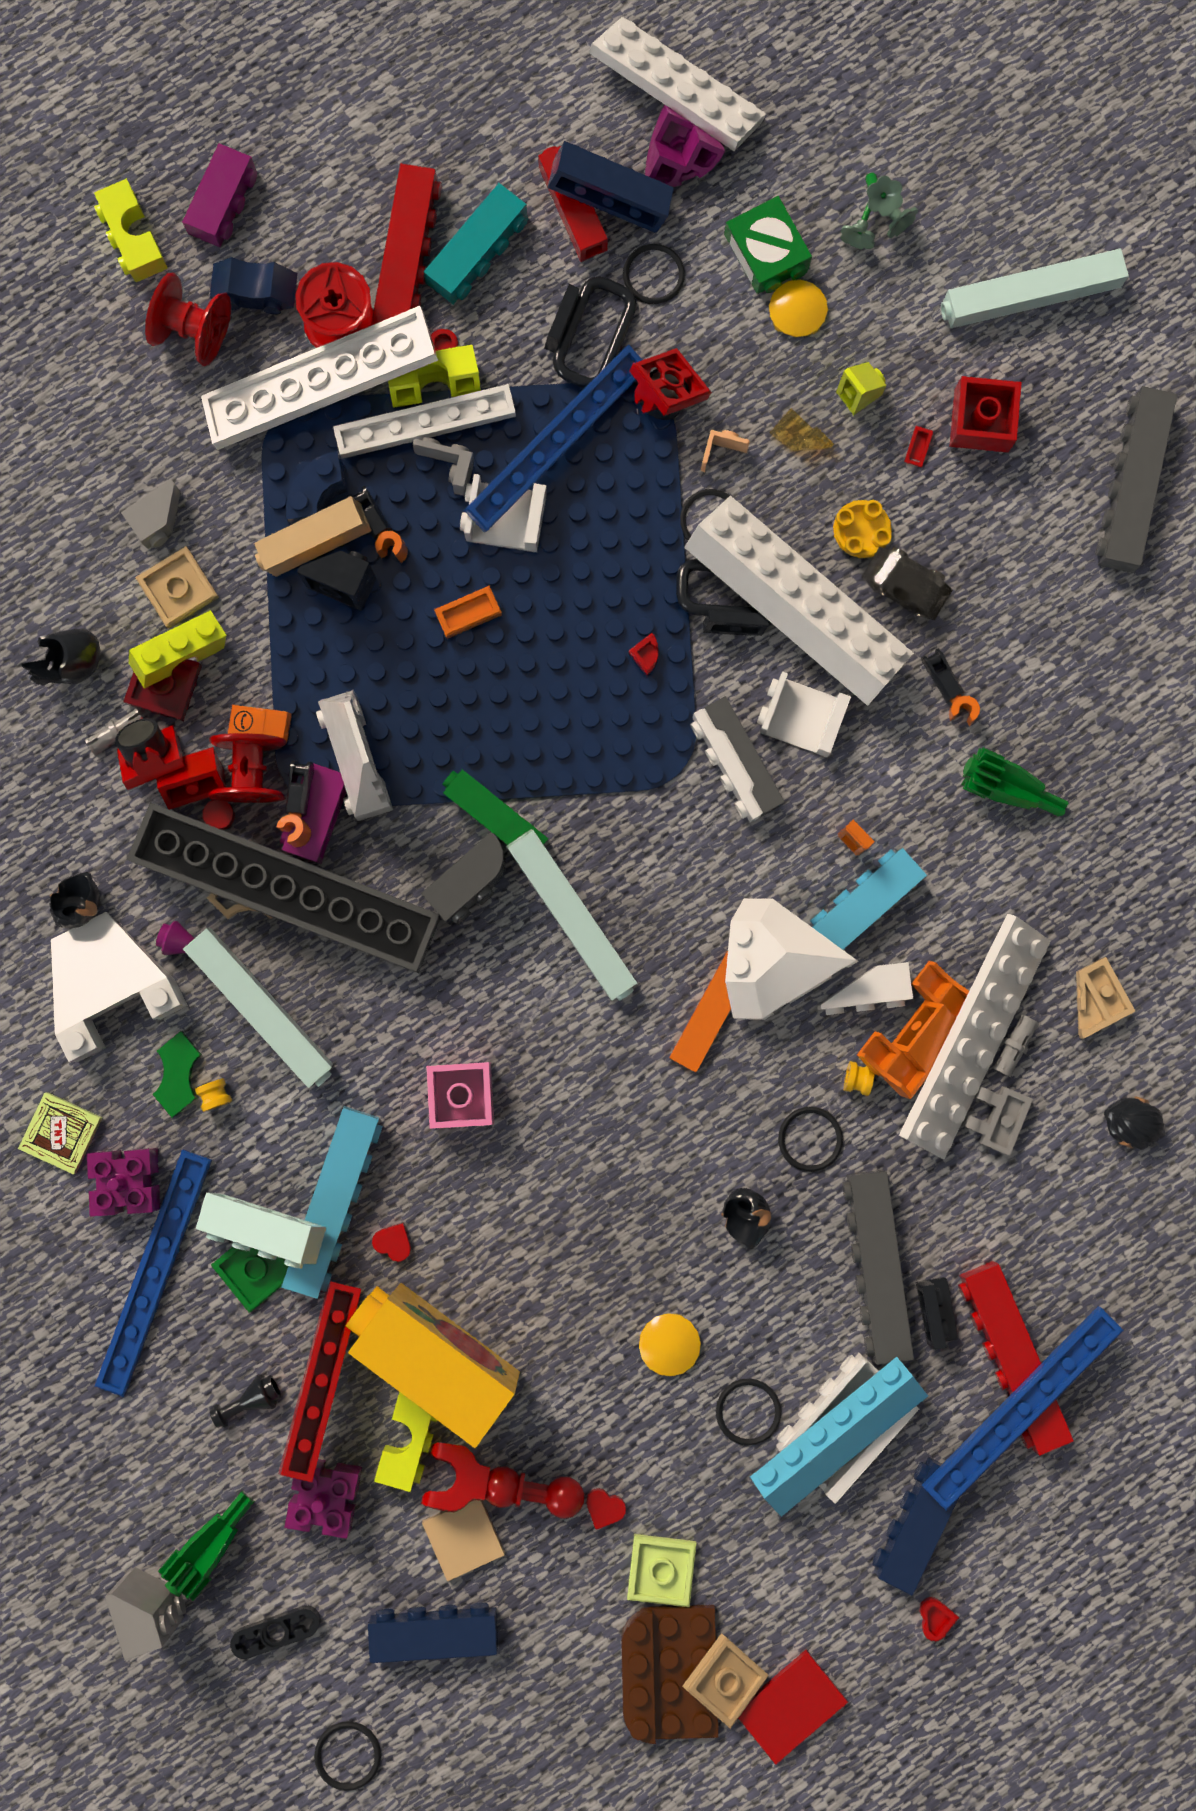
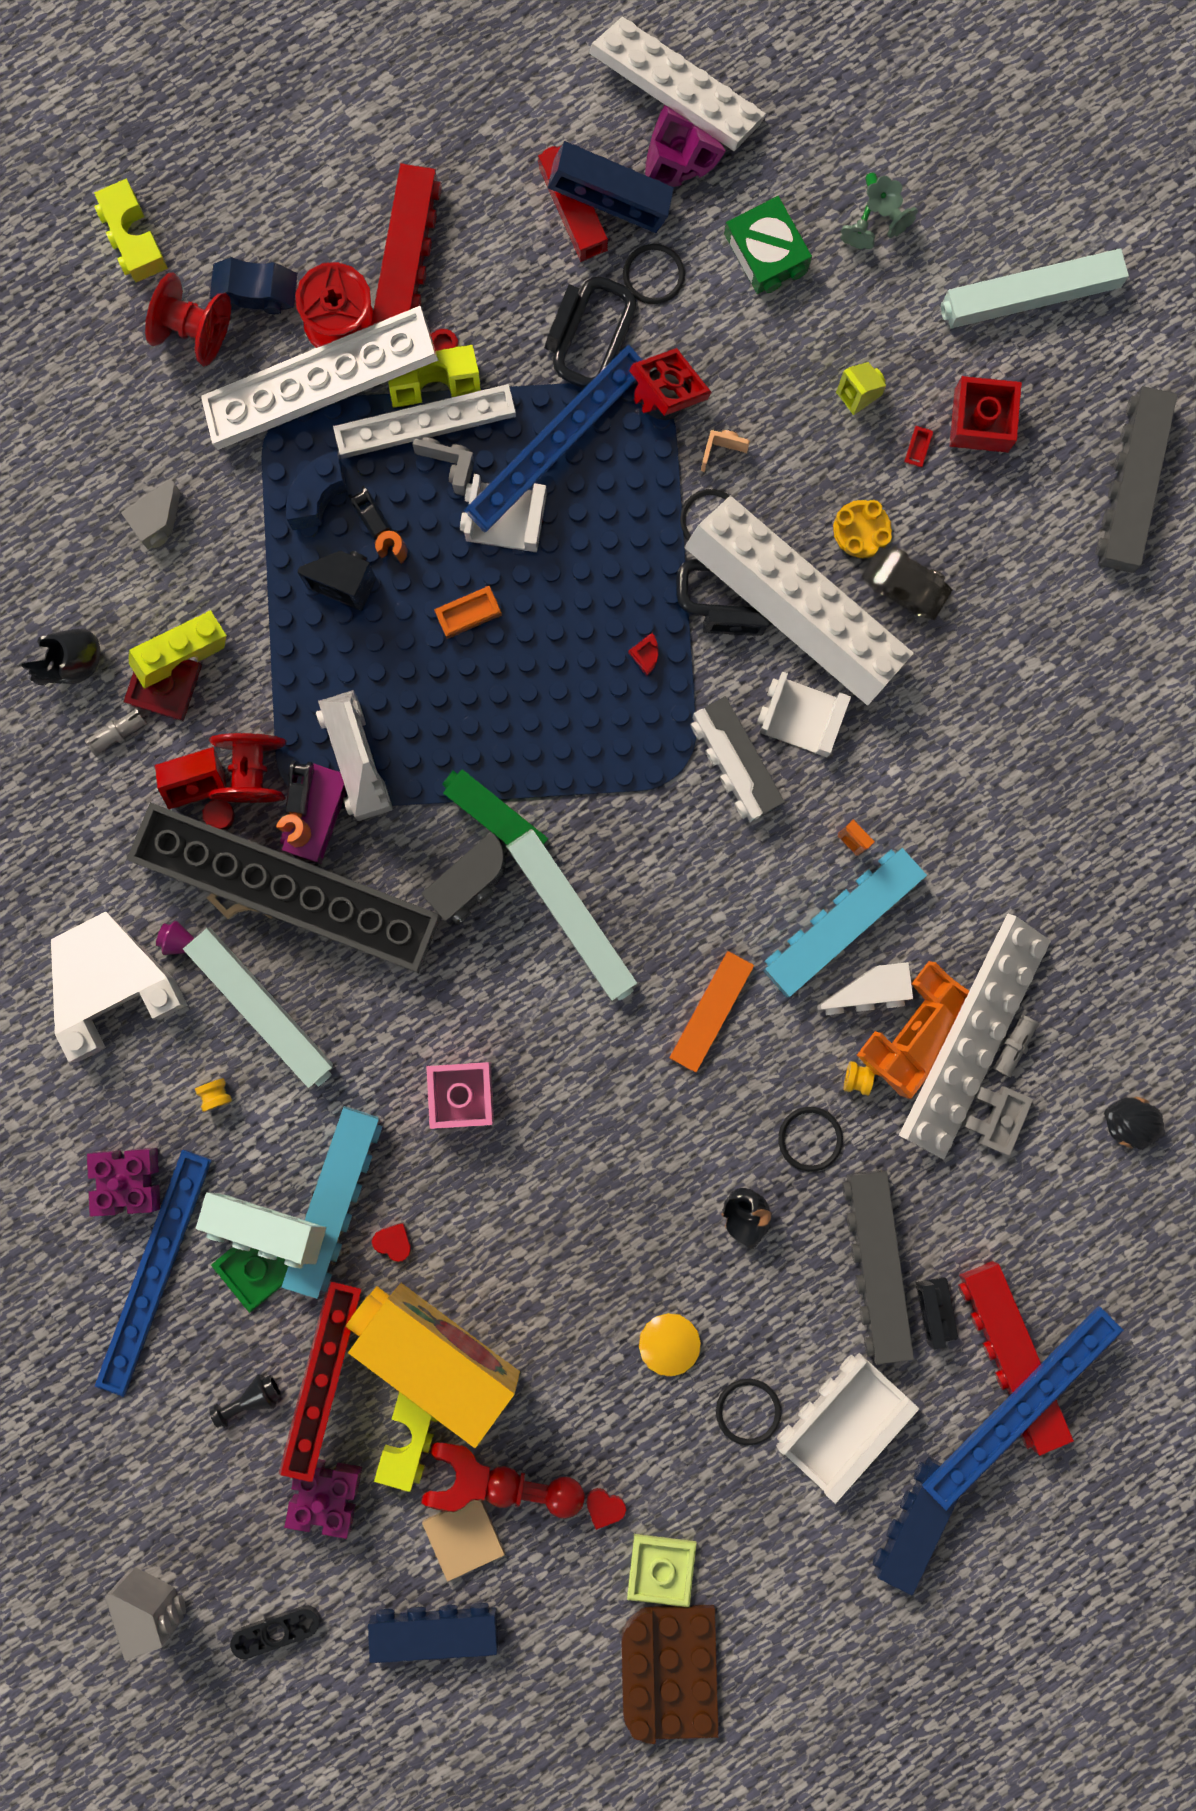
yellowish green tile [18,1092,103,1174] -> none
black hair [49,872,100,929] -> none
piece [115,718,184,790] -> none
tan tile [135,546,219,629] -> none
green tile [152,1031,202,1118] -> none
green piece [158,1491,255,1601] -> none
magenta brick [182,143,257,247] -> none
orange tile [228,705,292,741] -> none
tan brick [254,496,372,577] -> none
black tyre [314,1721,381,1791] -> none
teal brick [424,183,528,305] -> none
tan tile [682,1633,769,1729] -> none
white wedge [725,898,858,1020] -> none
red tile [738,1649,848,1765] -> none
medium azure brick [750,1357,928,1517] -> none
yellow dish [769,279,828,337] -> none
clear yellow slope [769,408,834,452] -> none
red tile [919,1597,959,1642] -> none
black piece [921,648,980,727] -> none
green piece [961,747,1068,817] -> none
tan wing [1076,957,1135,1039] -> none

